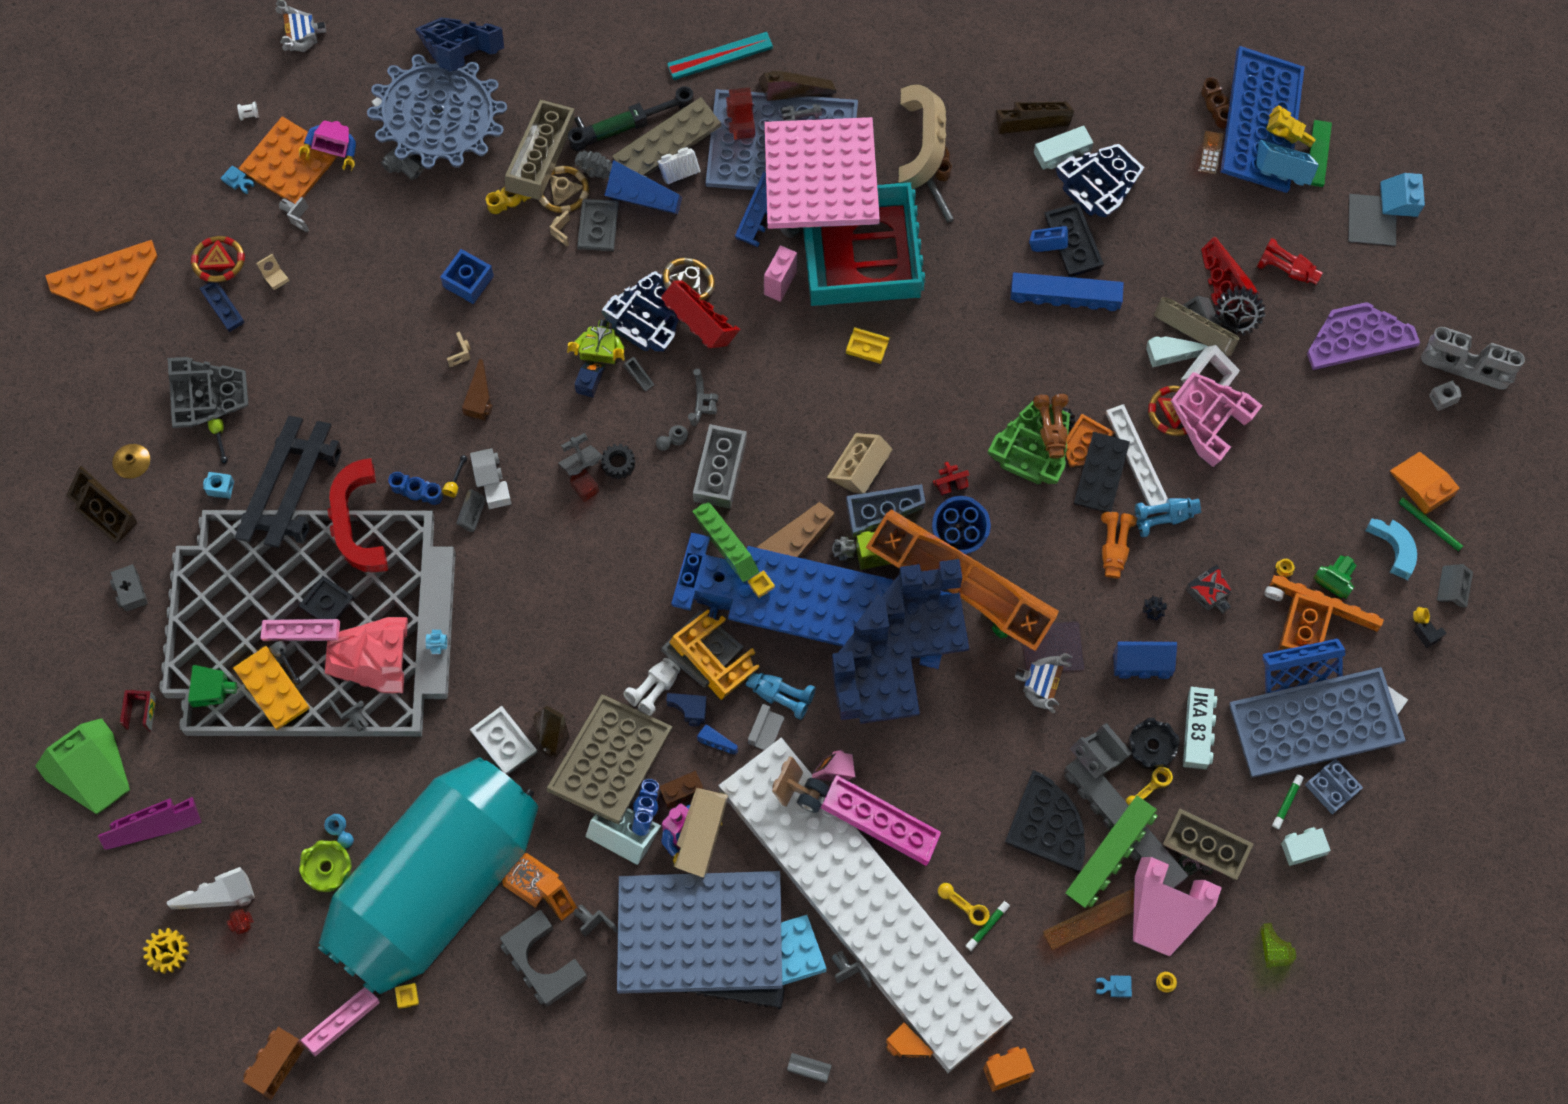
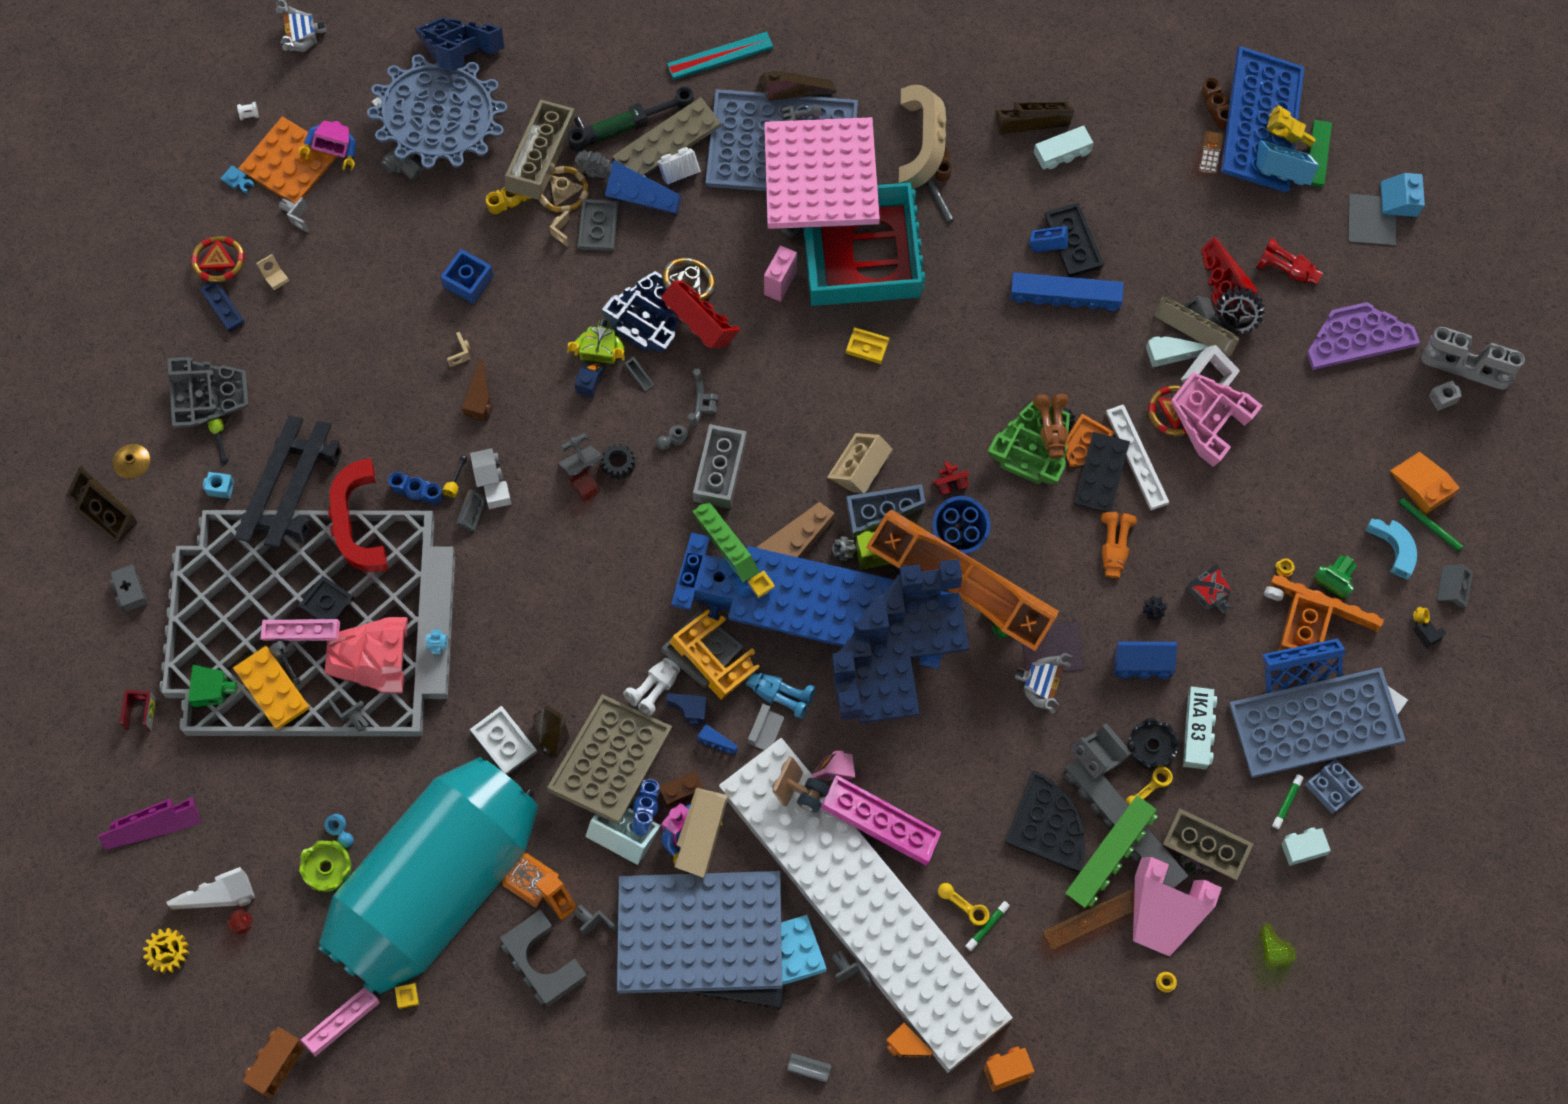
bright green wedge [35,718,130,814] -> none
orange plate [45,240,158,312] -> none
clear red brick [726,87,755,140] -> none
blue hinge [735,171,767,247] -> none
dark blue wedge [1056,144,1144,217] -> none
dark azure plate [1096,975,1132,997] -> none
dark azure piece [1134,498,1201,538] -> none

